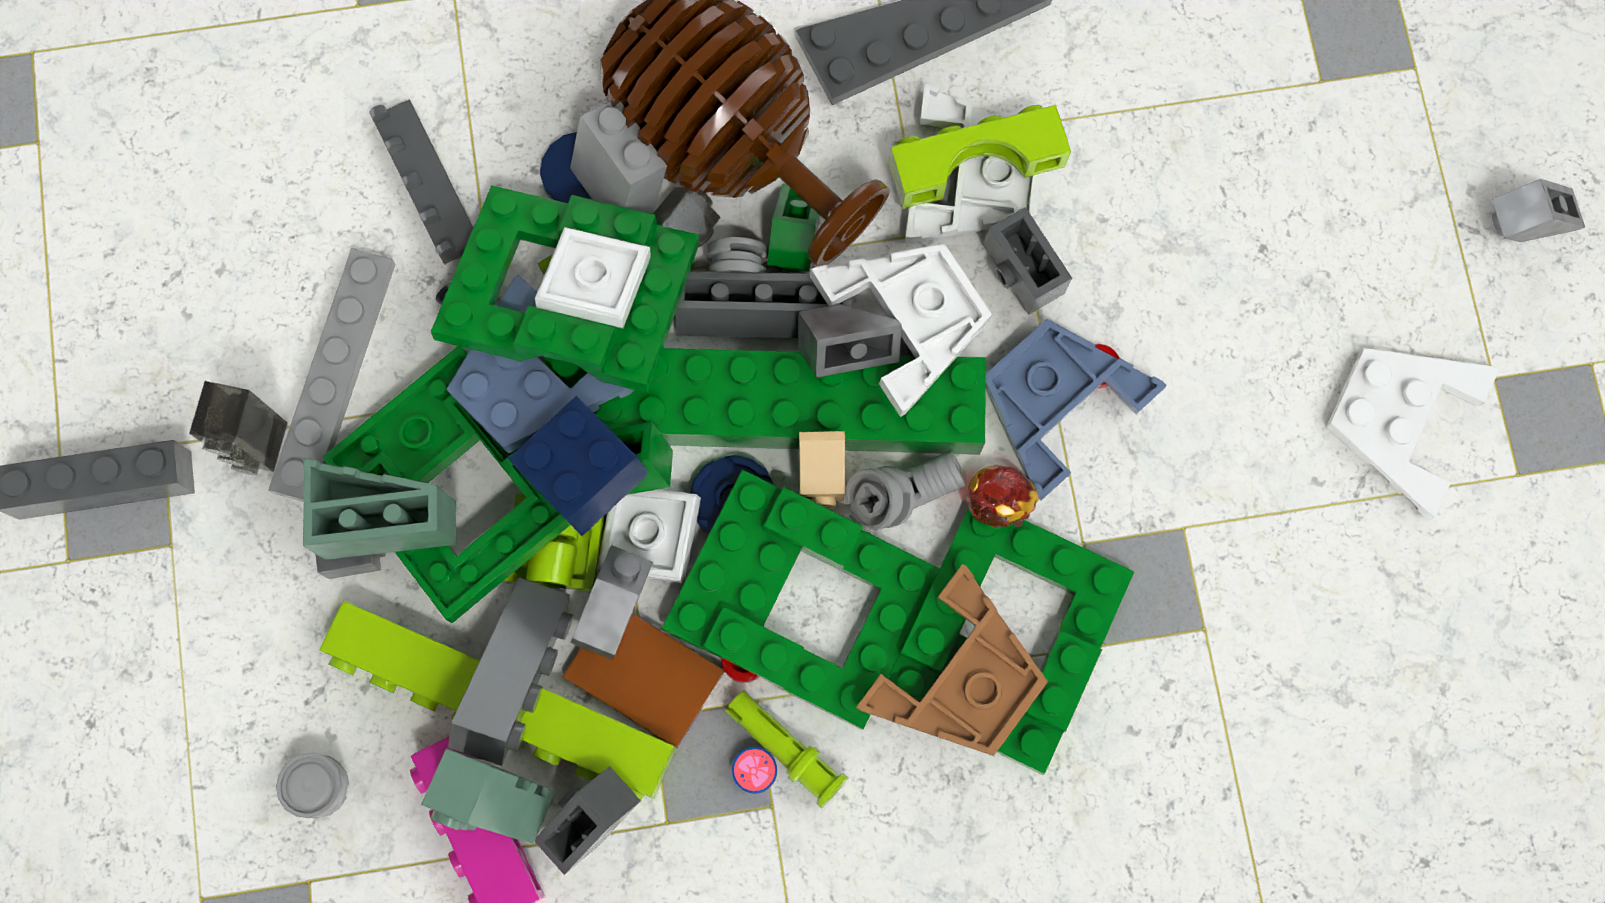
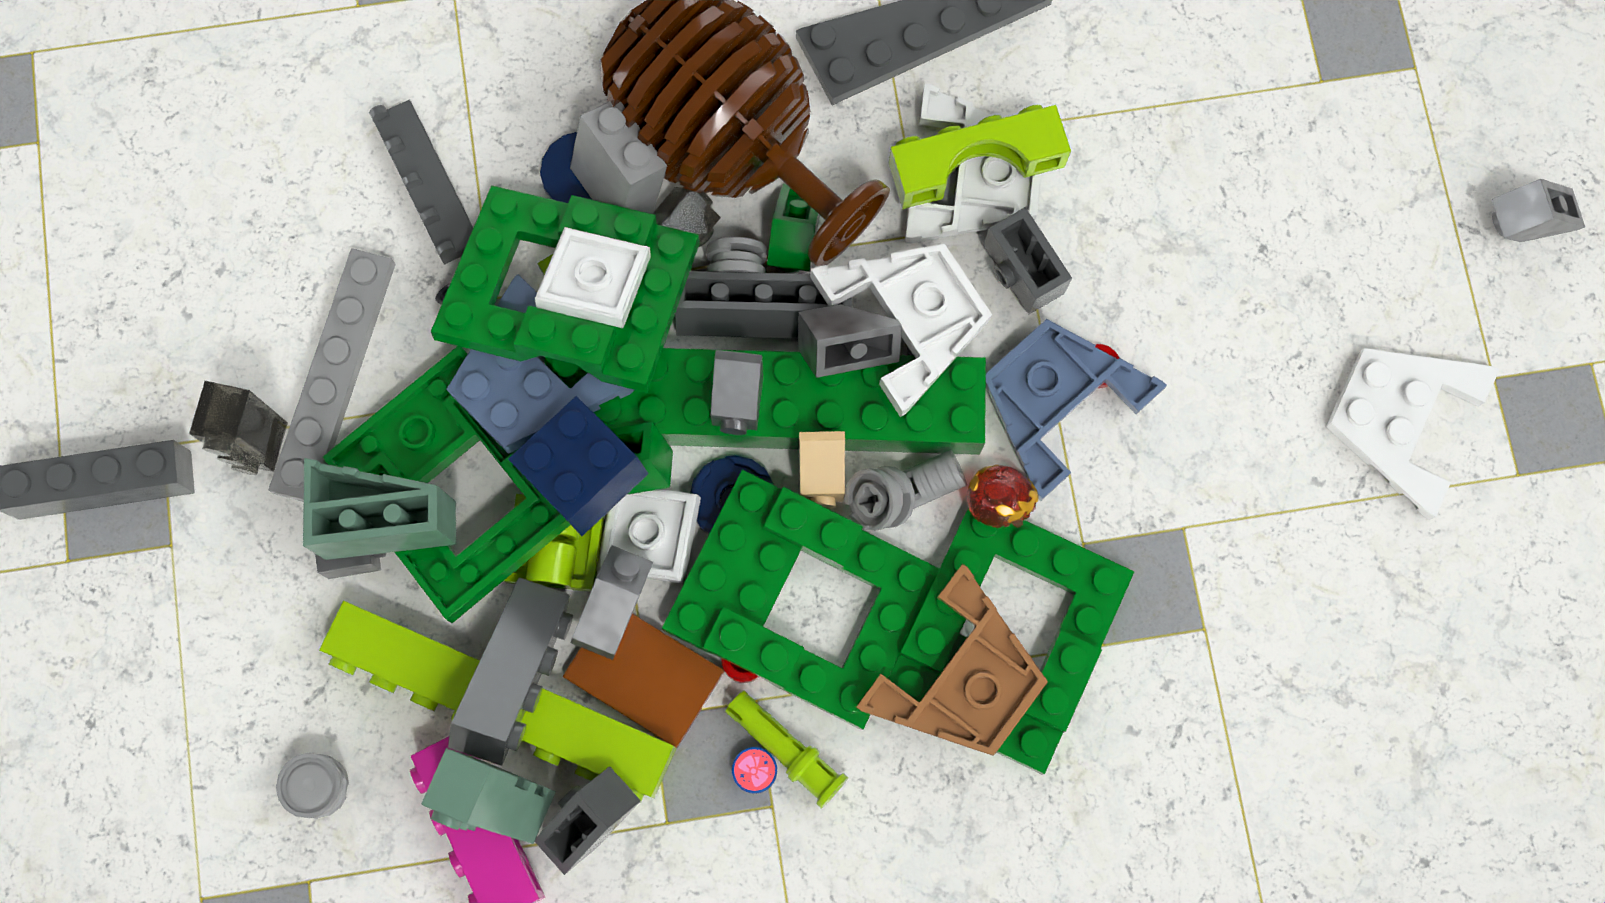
none -> flat silver slope [711,350,763,435]

